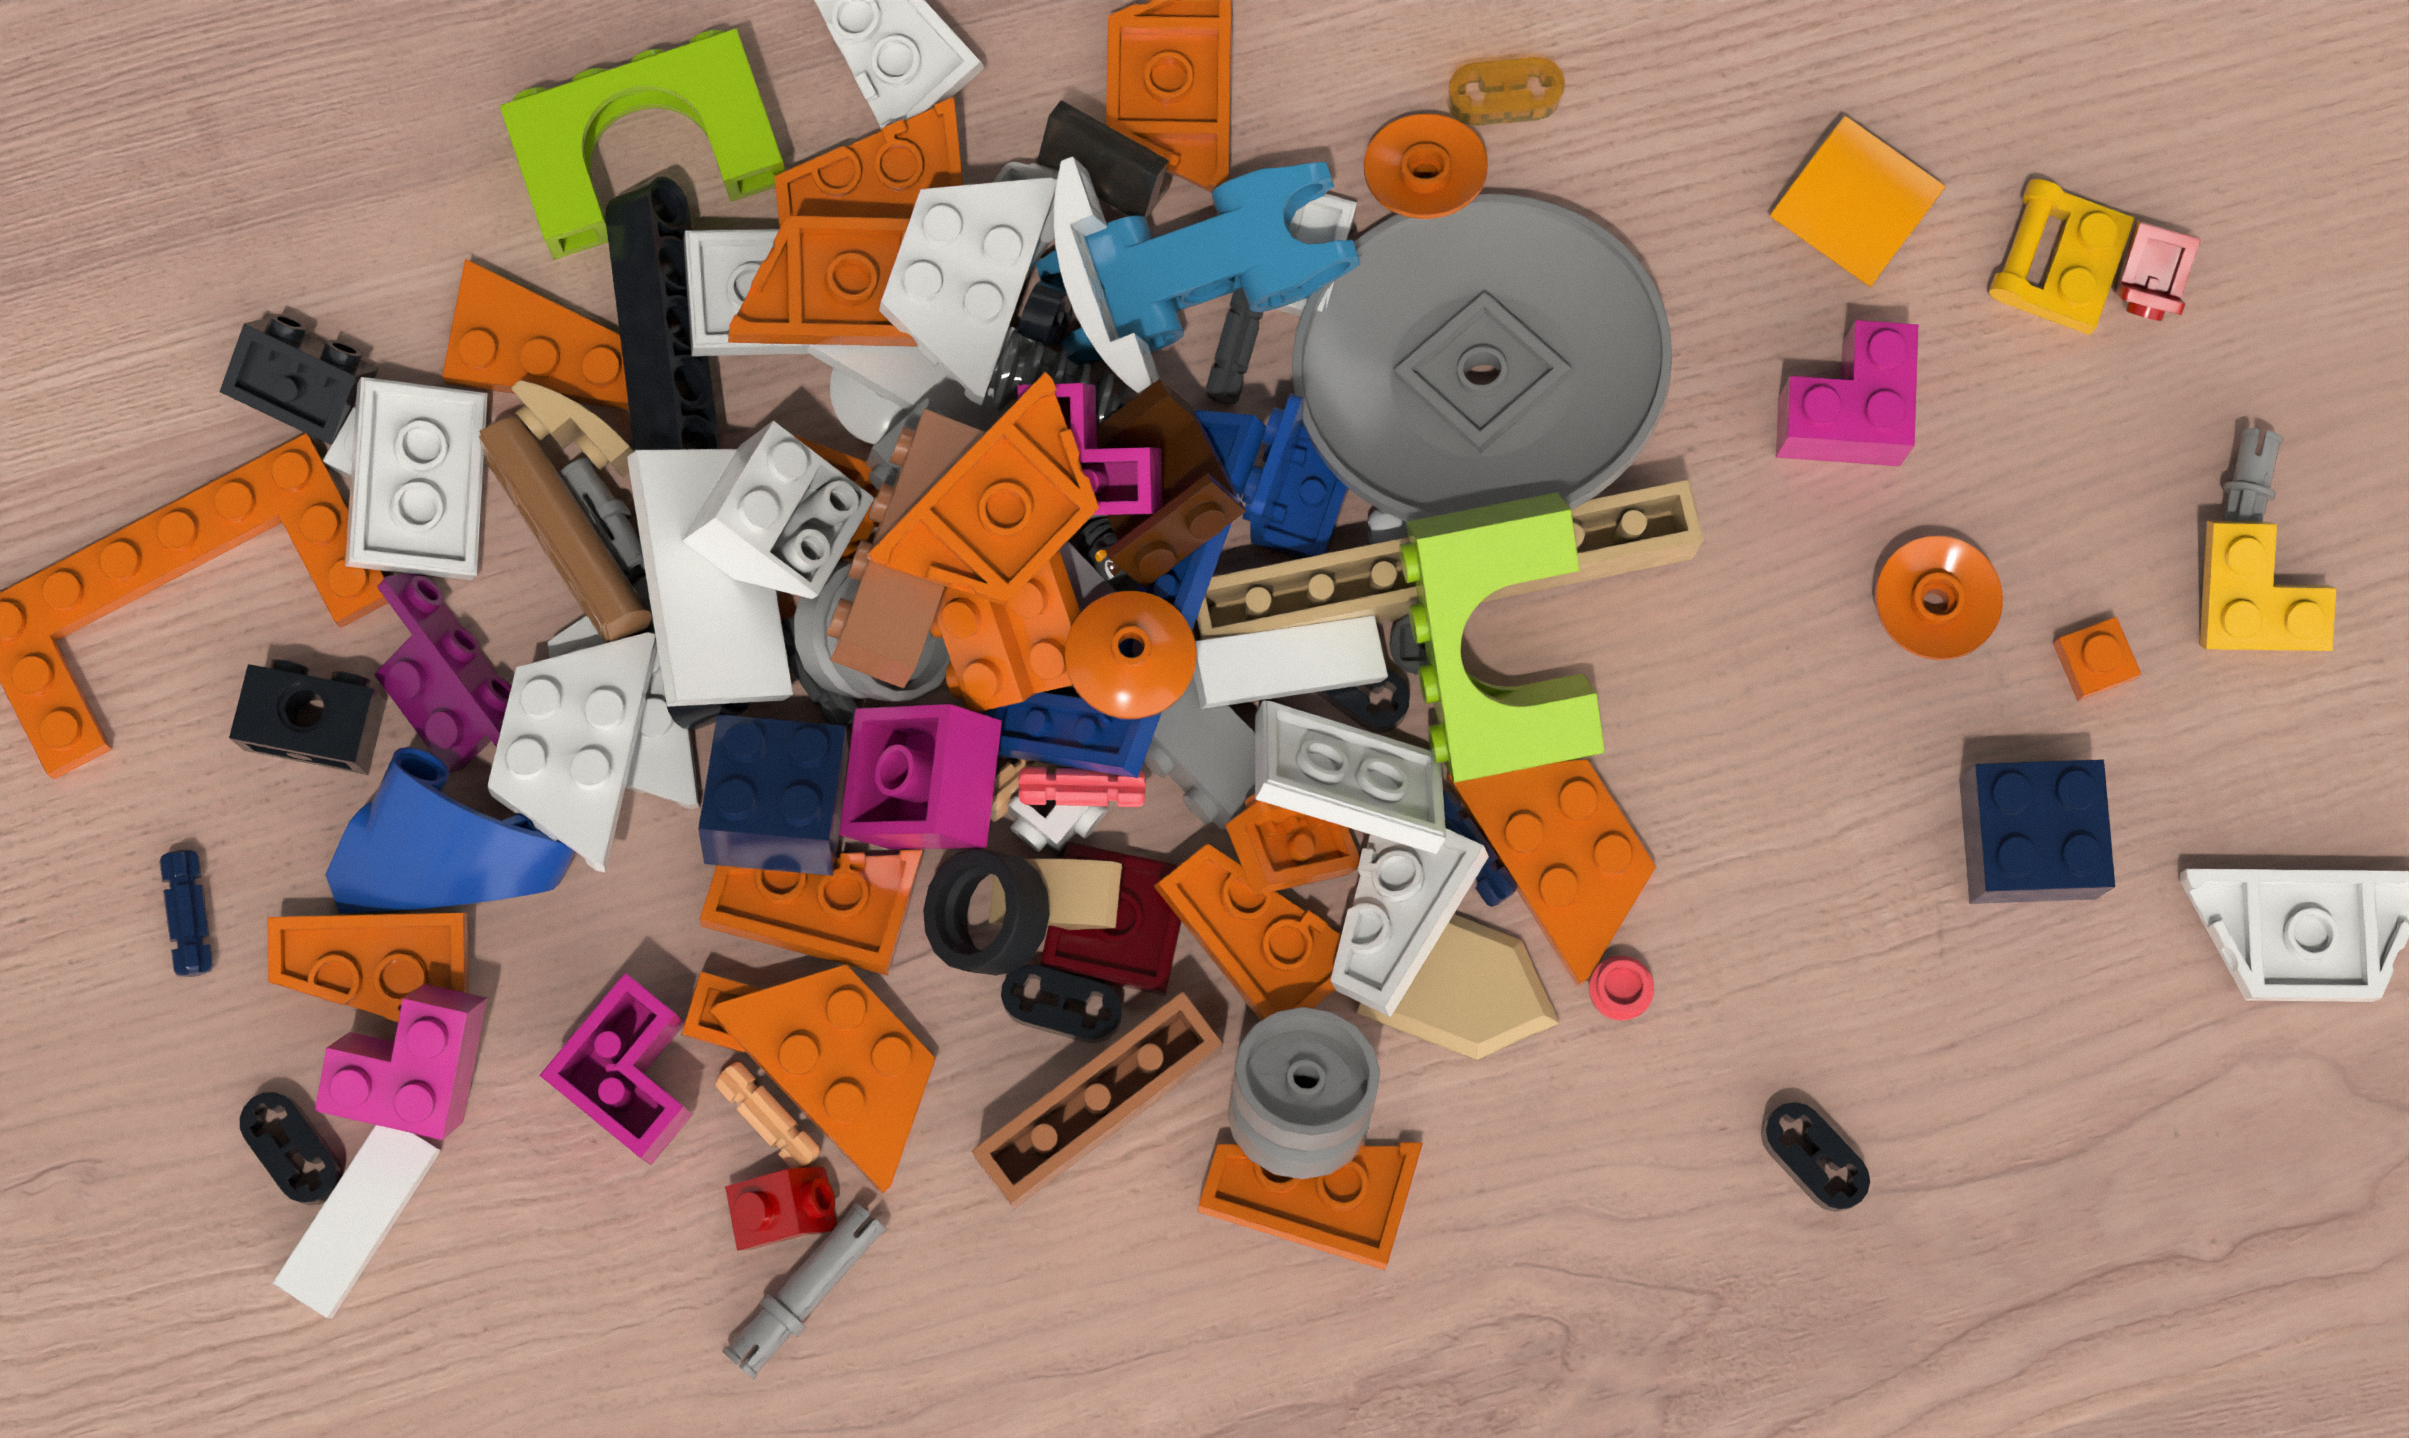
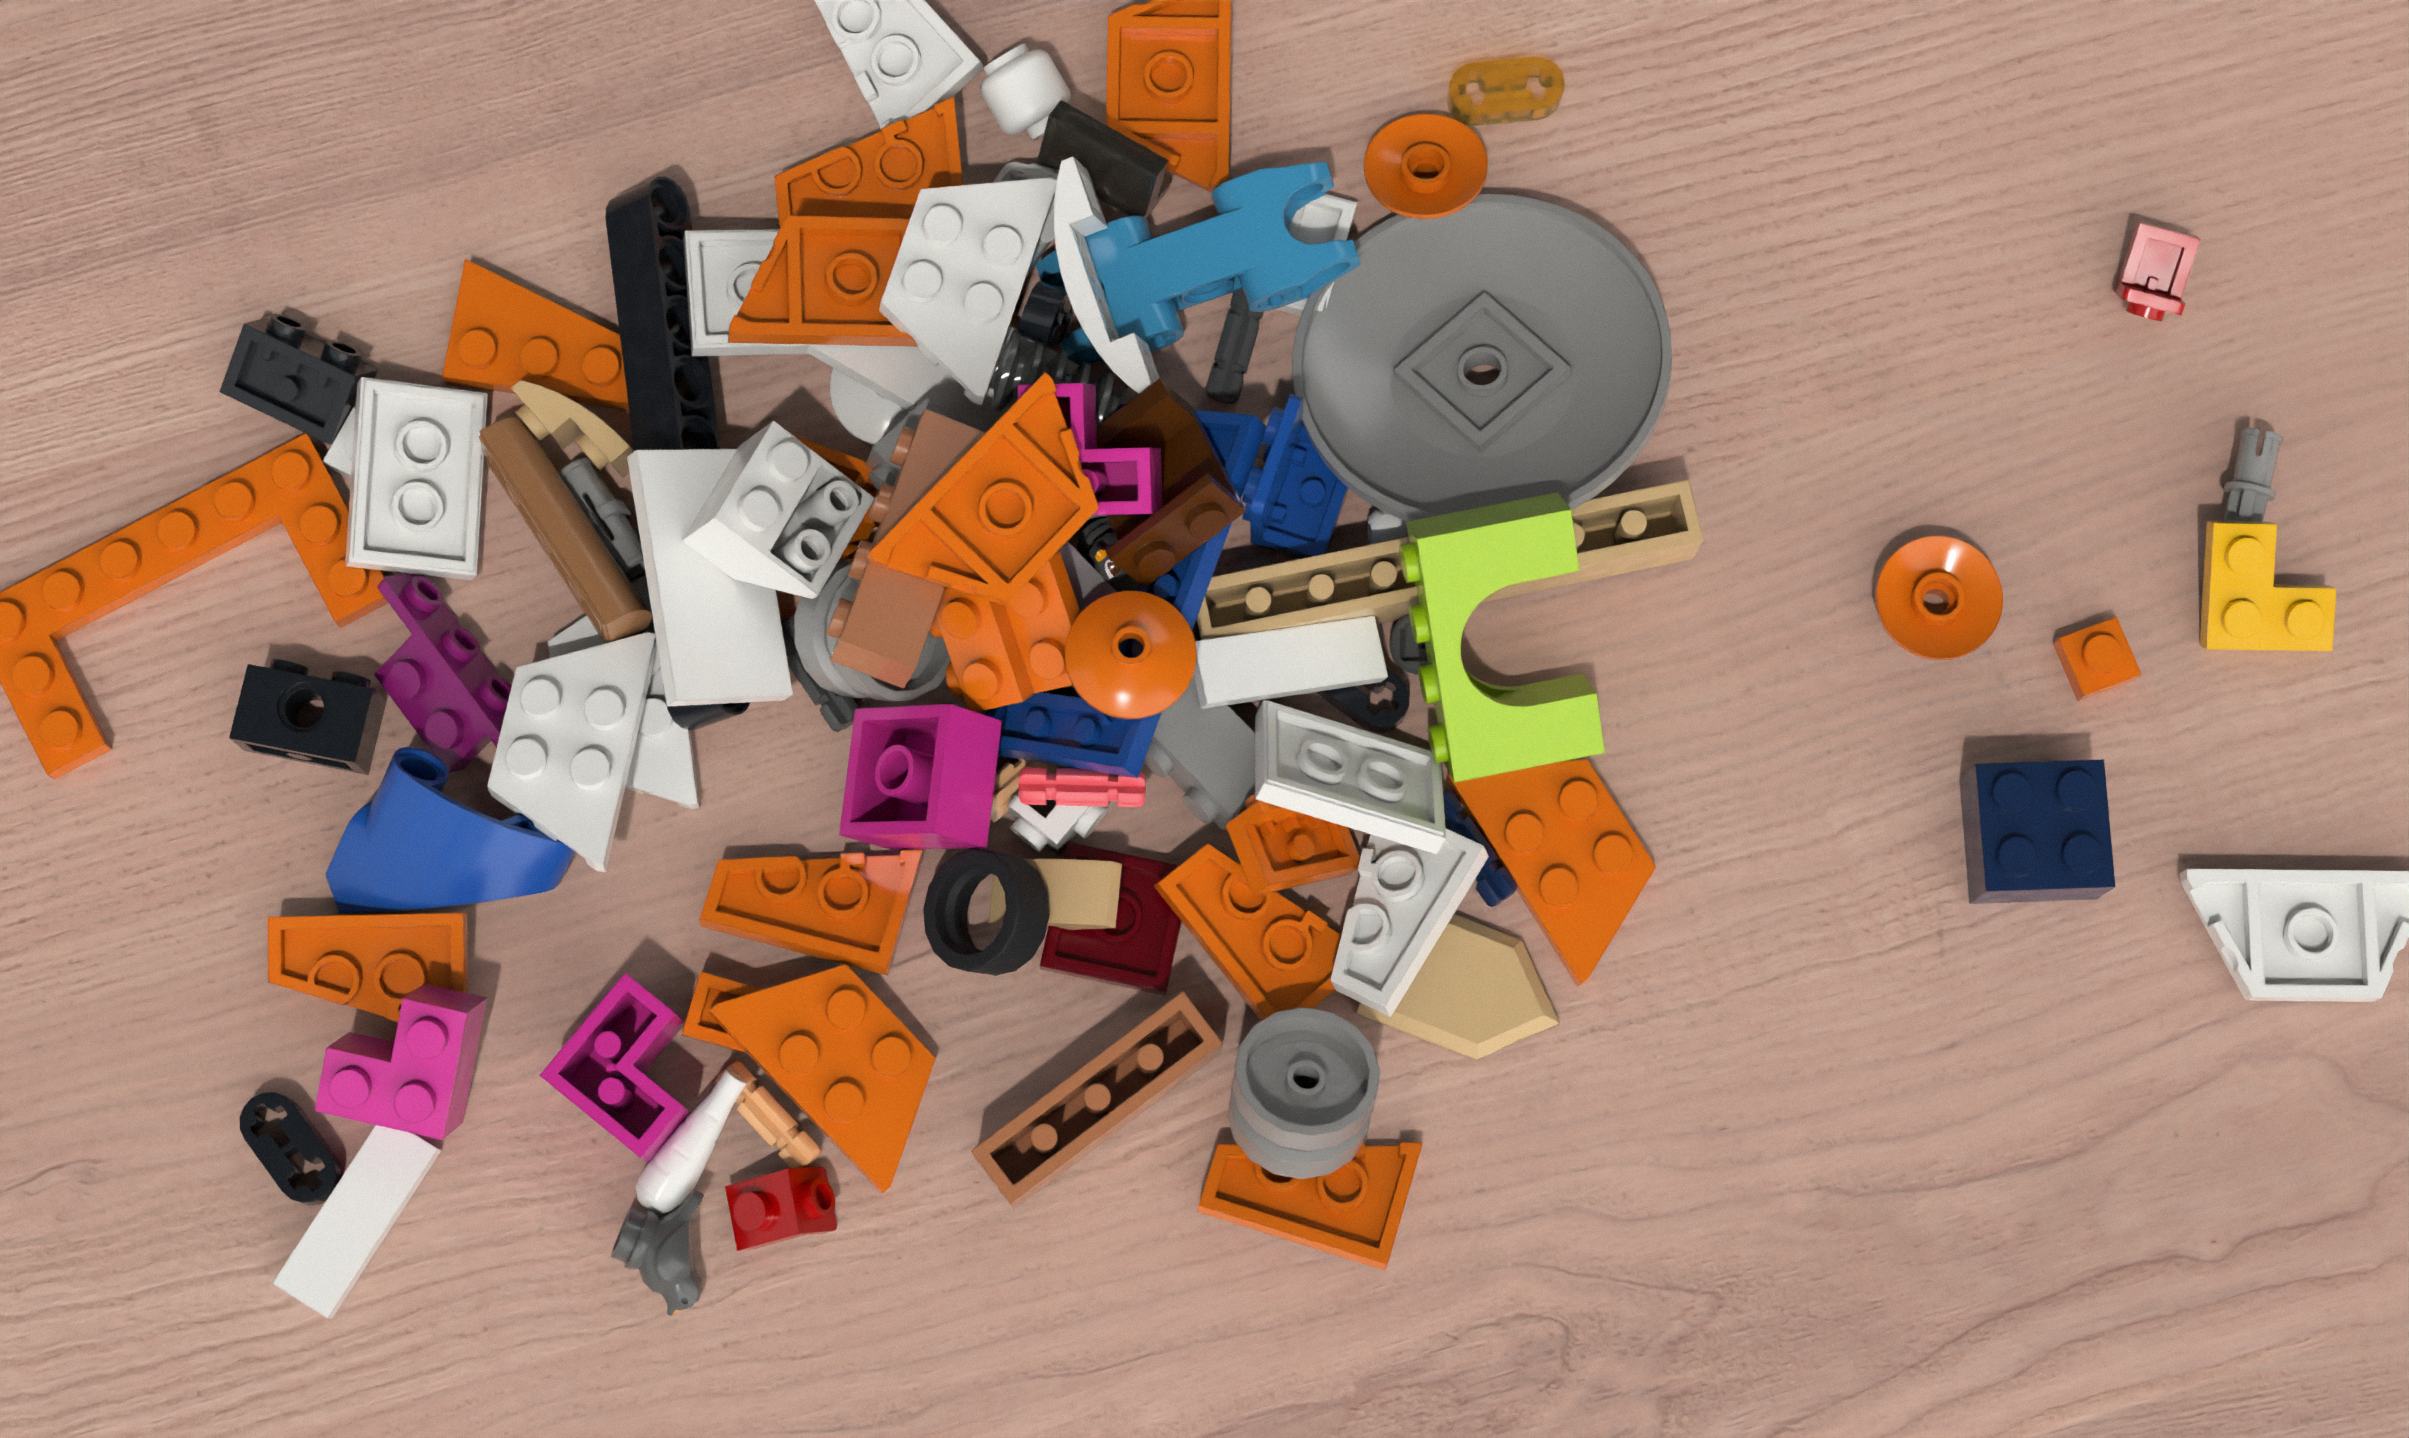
dark blue axle [159,850,213,977] -> none
lime arch [499,28,786,260] -> none
dark blue brick [698,714,849,876] -> none
light grey pin [722,1202,887,1380] -> none
black beam [1001,965,1122,1043] -> none
coral plate [1589,956,1654,1021] -> none
black beam [1761,1102,1870,1212] -> none
light orange slope [1770,116,1946,288] -> none
dark pink brick [1776,320,1919,466] -> none
yellow plate [1989,179,2135,335] -> none
none -> dark grey animal [611,1190,704,1316]
none -> white piece [636,1069,747,1216]
none -> white head [980,43,1071,141]

